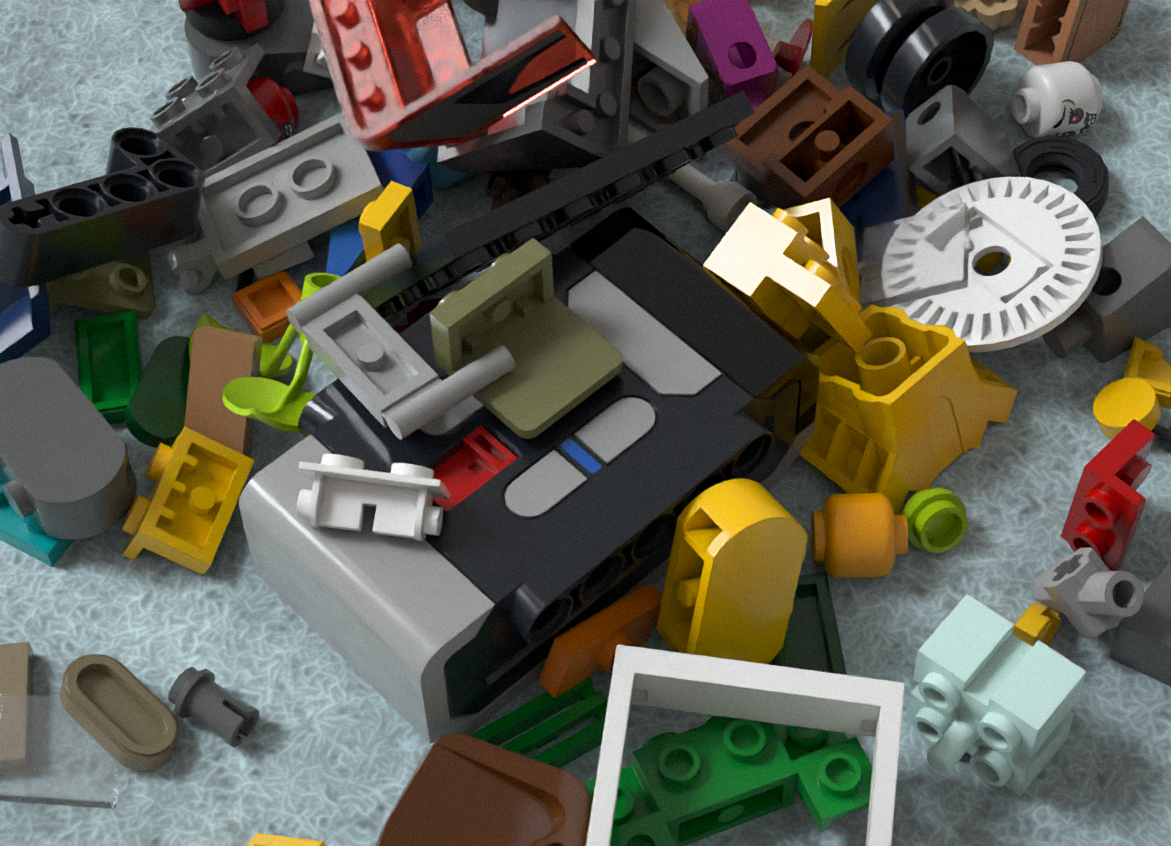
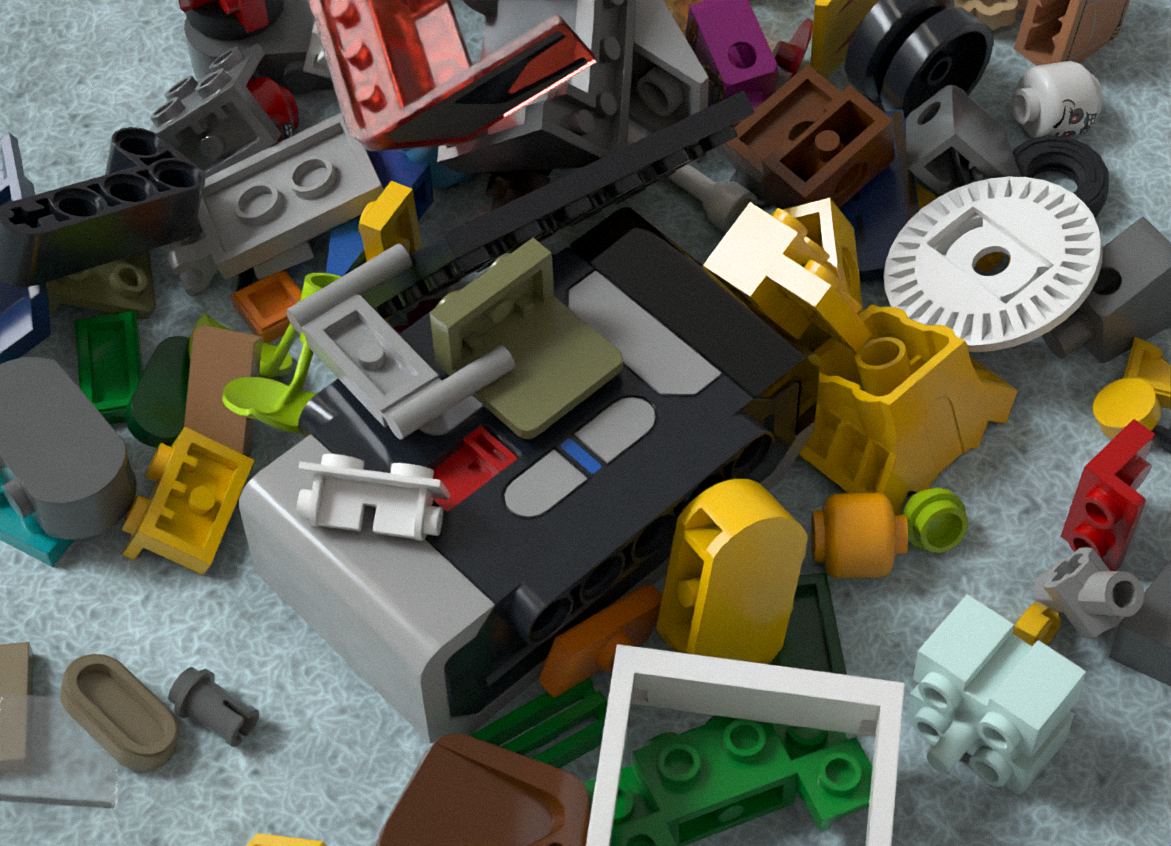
clear piece [857,203,975,310] -> none

